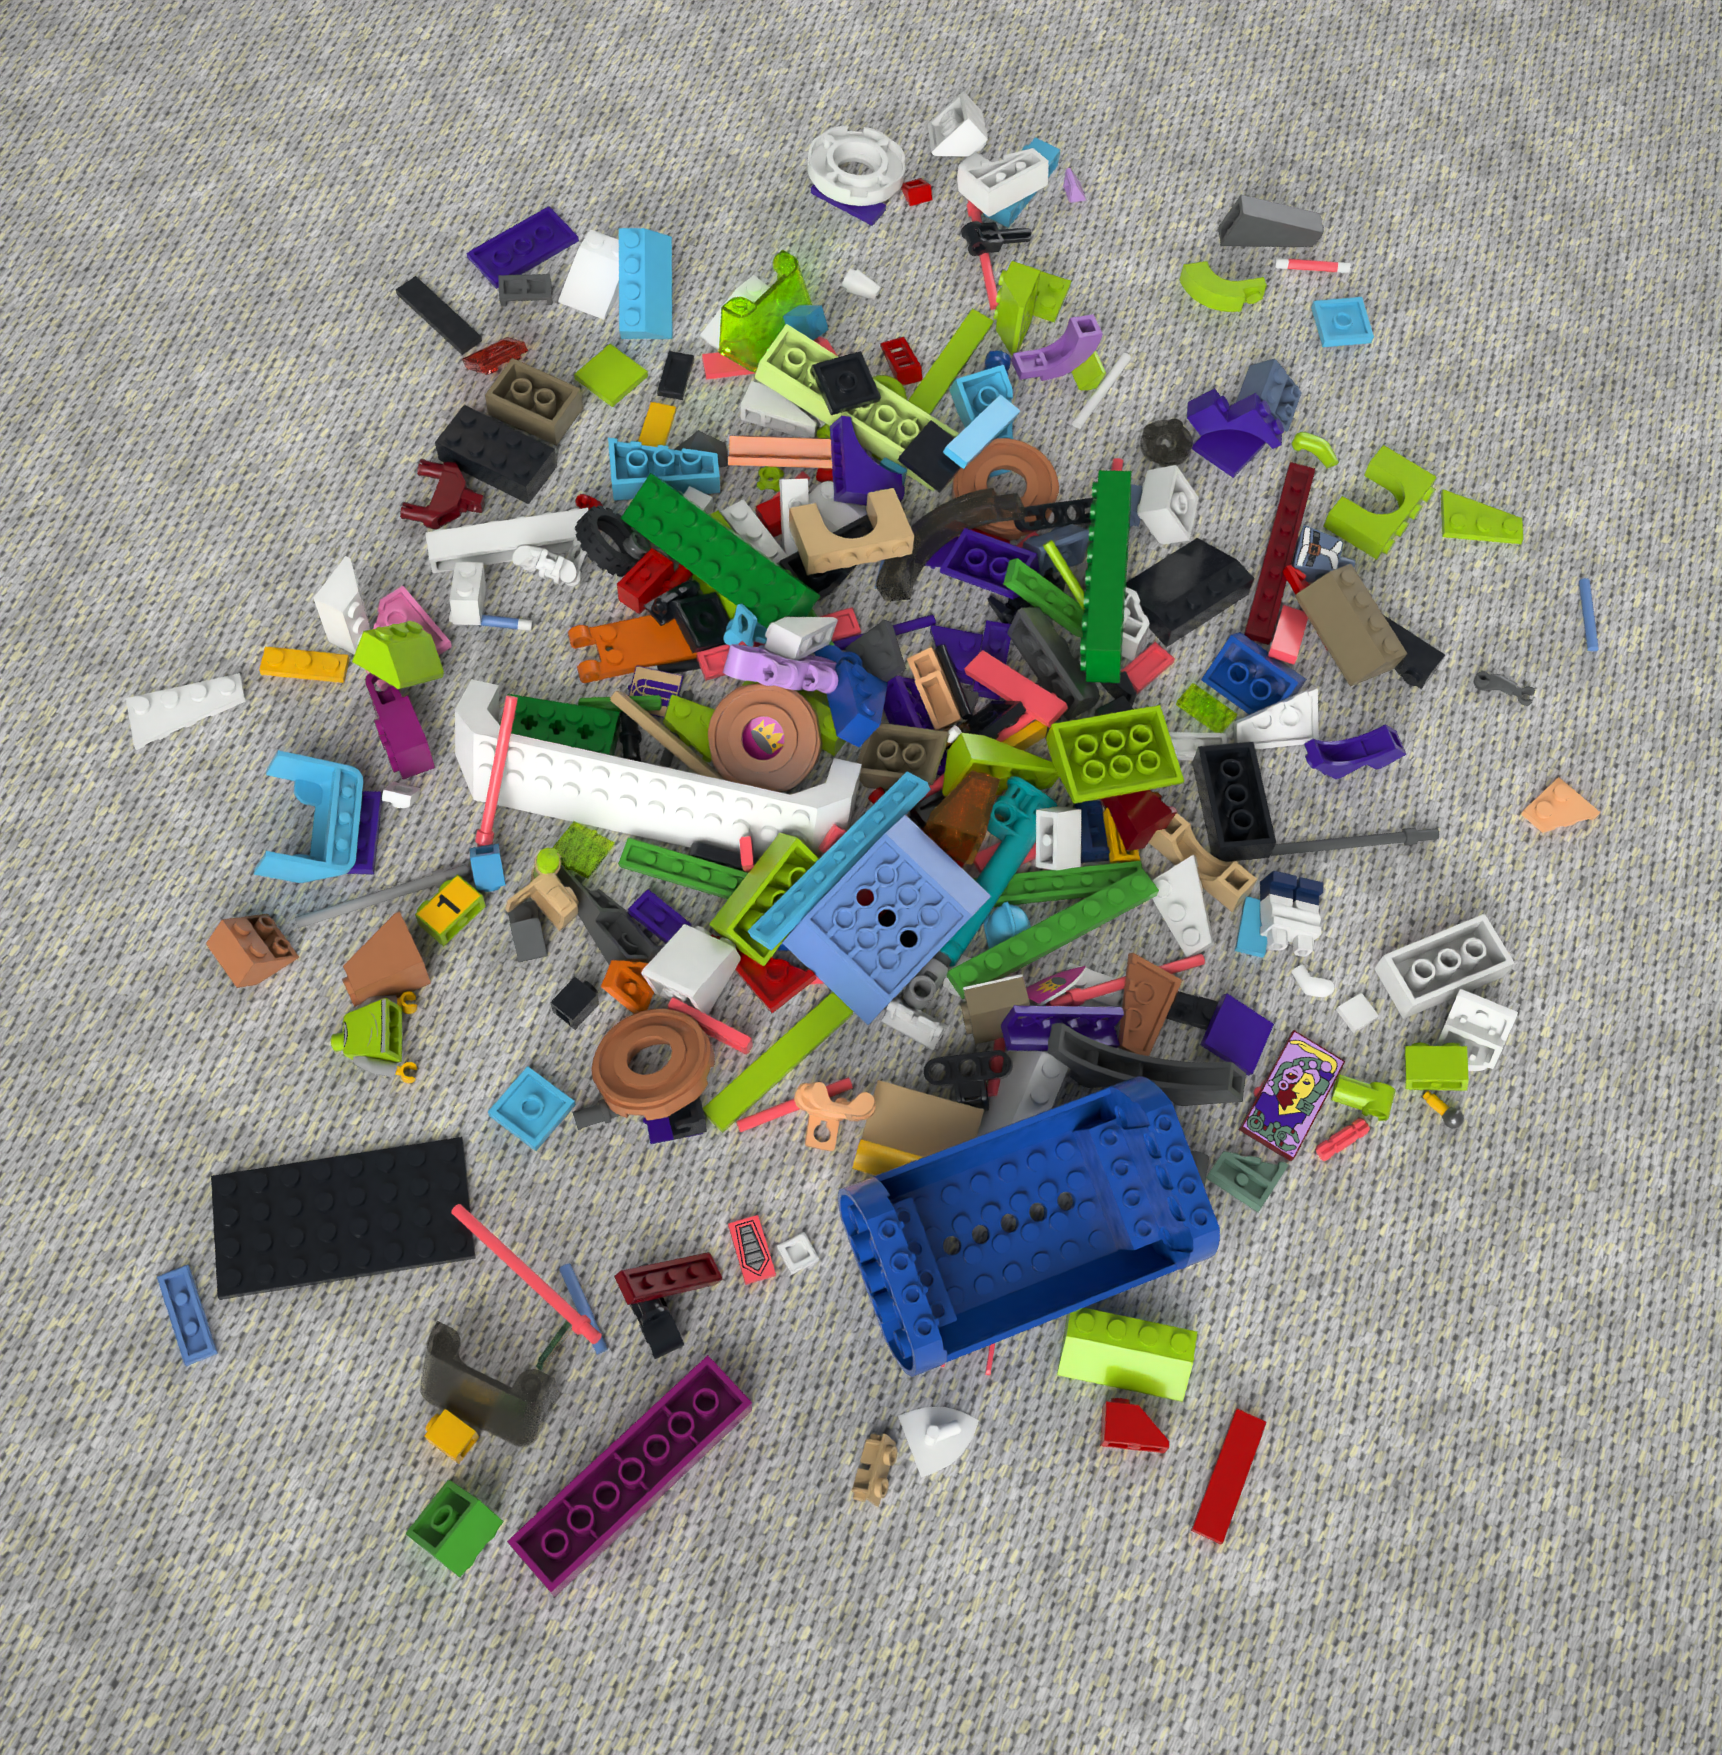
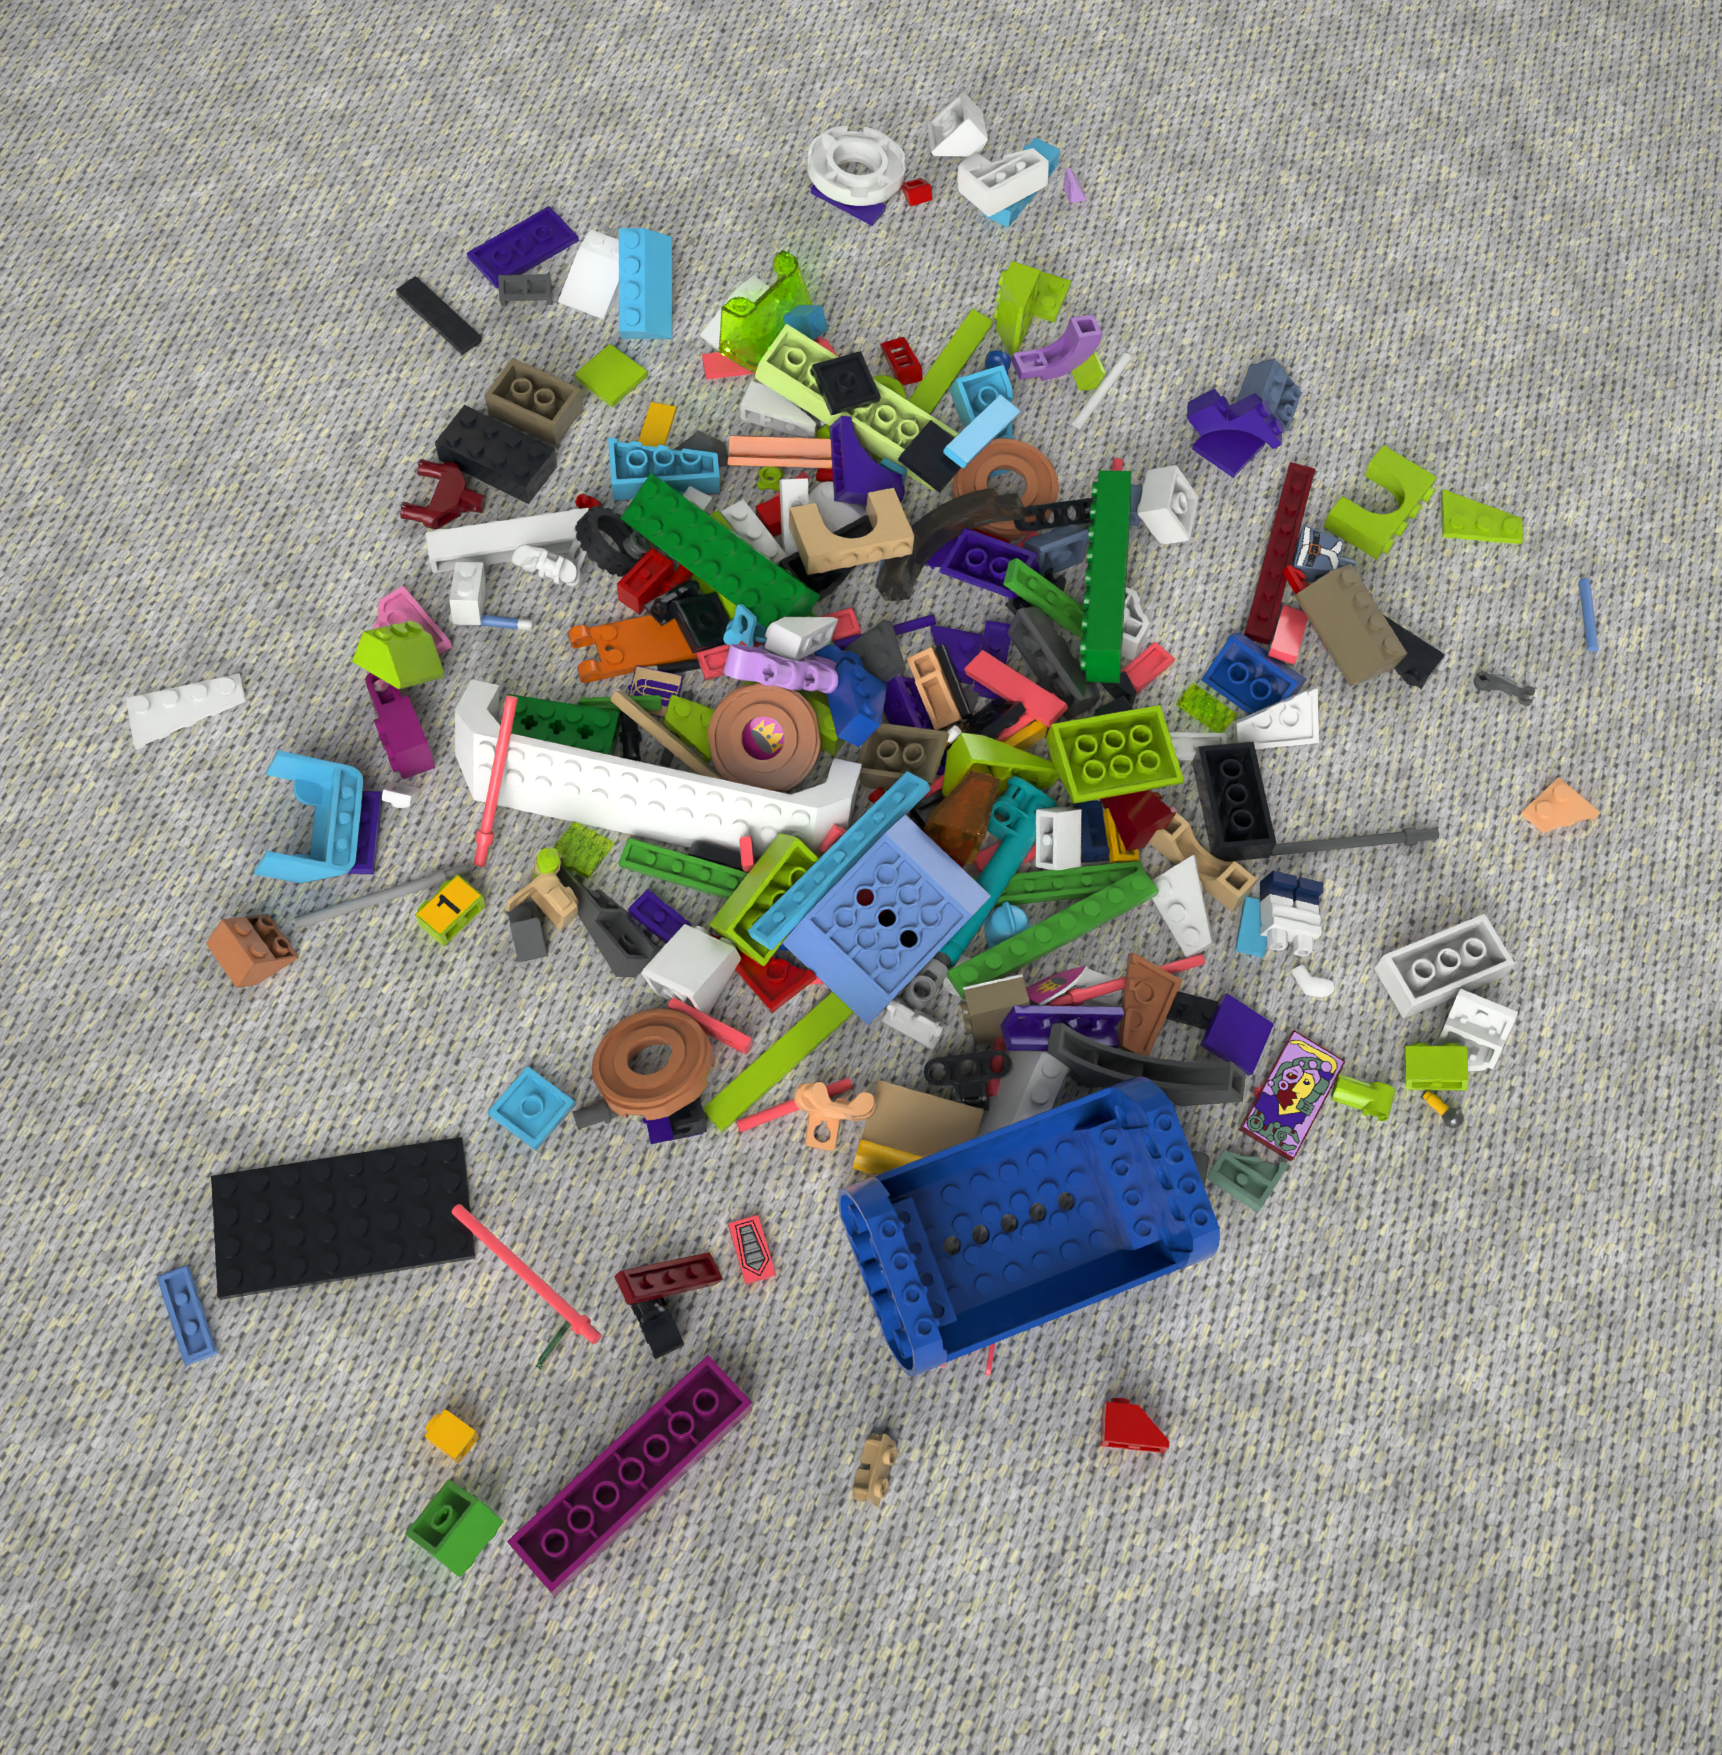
yellow plate [259,646,350,683] -> none
white slope [314,556,371,655] -> none
lime torso [331,991,417,1083] -> none
nougat slope [342,911,431,1007] -> none
clear smoke windscreen [420,1321,561,1448] -> none
clear red plate [462,337,528,375] -> none
dark azure brick [469,843,506,892] -> none
black brick [550,977,599,1030] -> none
medium blue bar [559,1263,608,1355] -> none
orange wing [601,960,654,1014] -> none
black tile [657,351,694,400] -> none
white tile [777,1232,819,1275] -> none
white cone [842,268,881,301] -> none
white shield [898,1407,979,1478] -> none
black connector [960,221,1032,256] -> none
coral bar [966,200,999,310] -> none
black bar [987,596,1017,624] -> none
lime bar [1043,540,1085,611] -> none
lime slope [1057,1308,1198,1402] -> none
black slope [1126,538,1255,647] -> none
clear smoke plate [1140,418,1193,467] -> none
lime arch [1179,261,1267,312] -> none
red tile [1191,1409,1267,1544] -> none
dark grey slope [1218,194,1324,247] -> none
coral bar [1275,258,1350,273] -> none
lime arm [1291,432,1339,469] -> none
dark purple arch [1304,724,1407,779] -> none
medium azure plate [1311,297,1374,347] -> none
coral axle [1315,1118,1370,1161] -> none
white tile [1336,993,1379,1033] -> none

